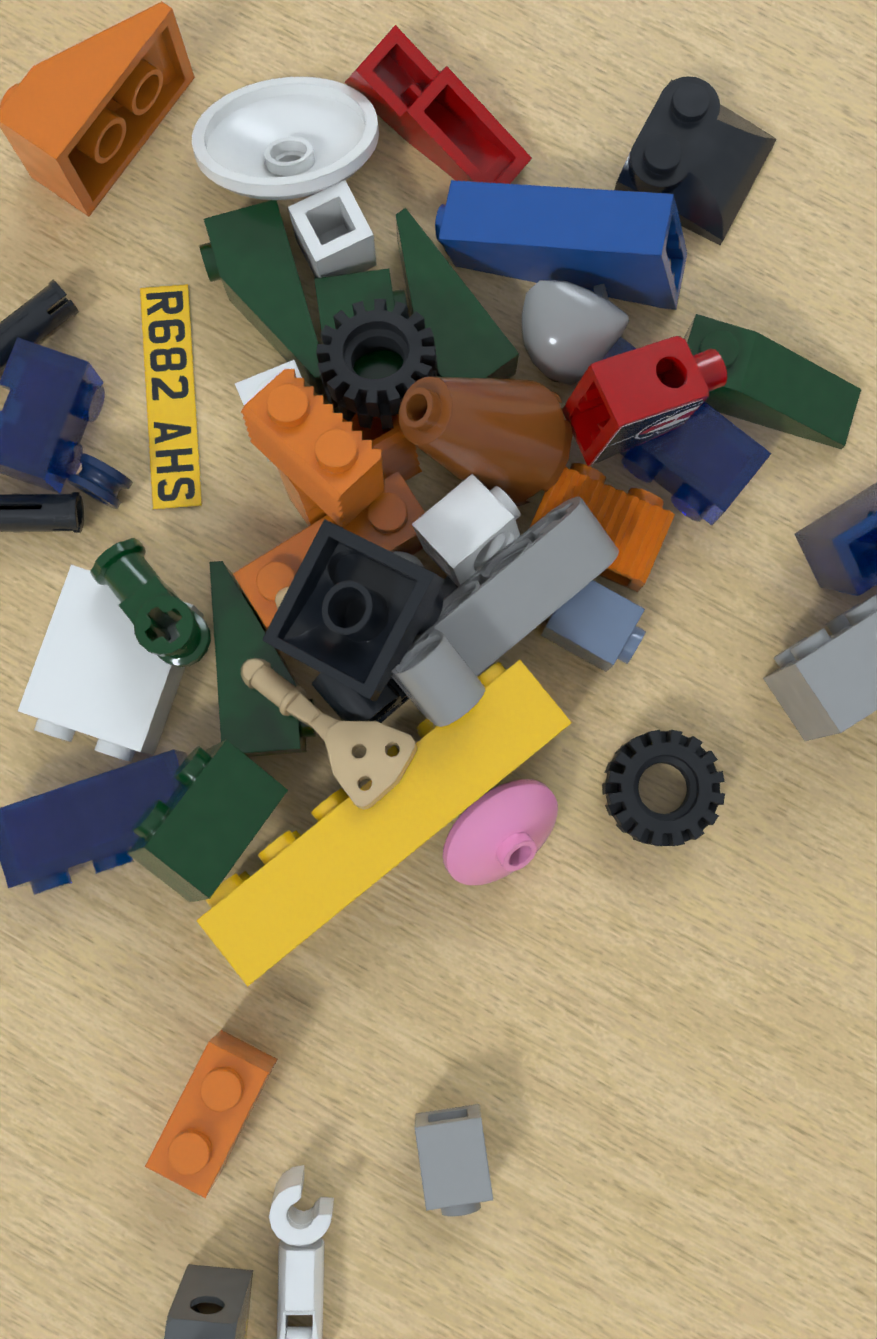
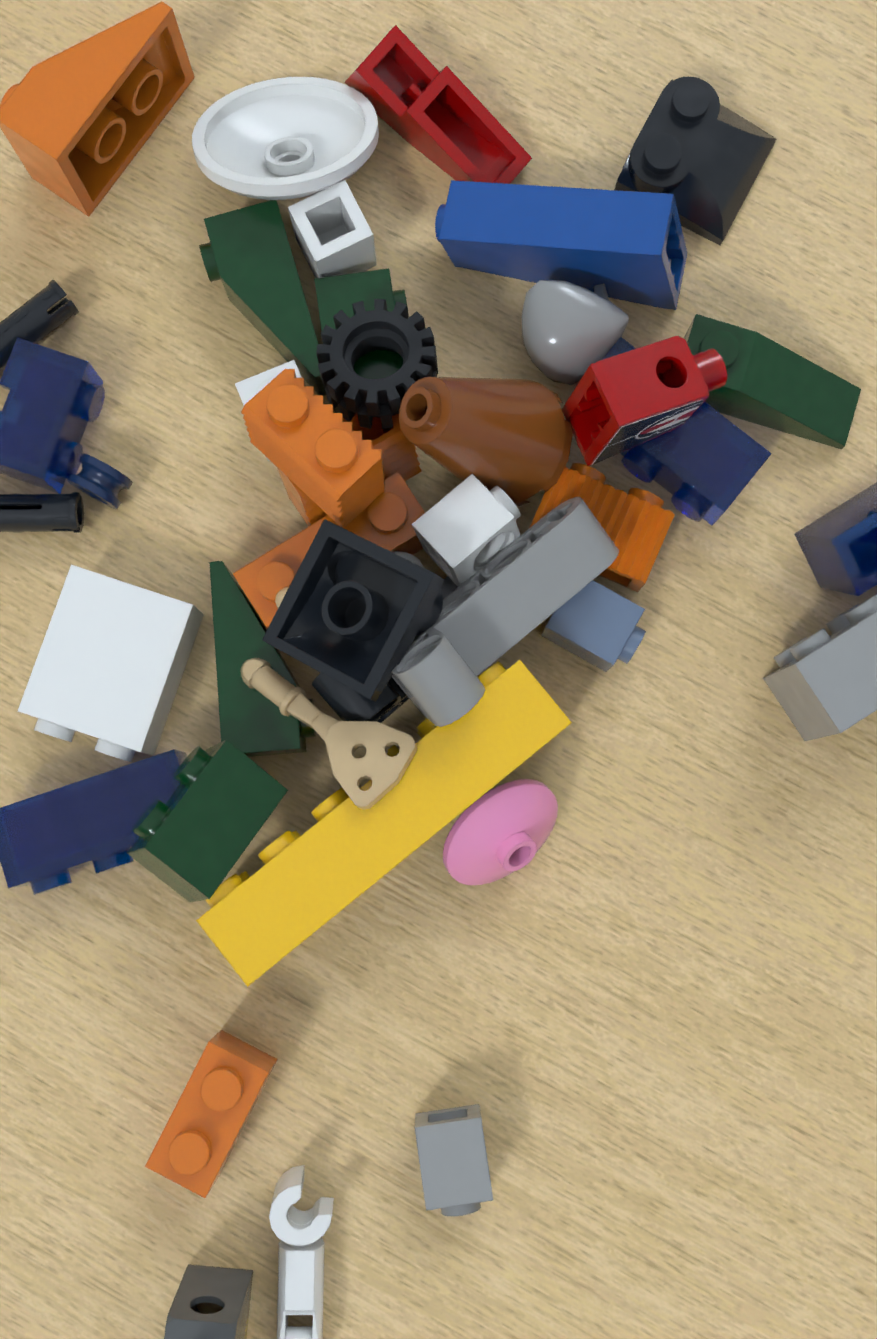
dark green connector [90,538,211,667] -> none
yellow sticker [140,284,202,510] -> none
dark green slope [396,208,519,379] -> none
black tyre [602,729,725,847] -> none

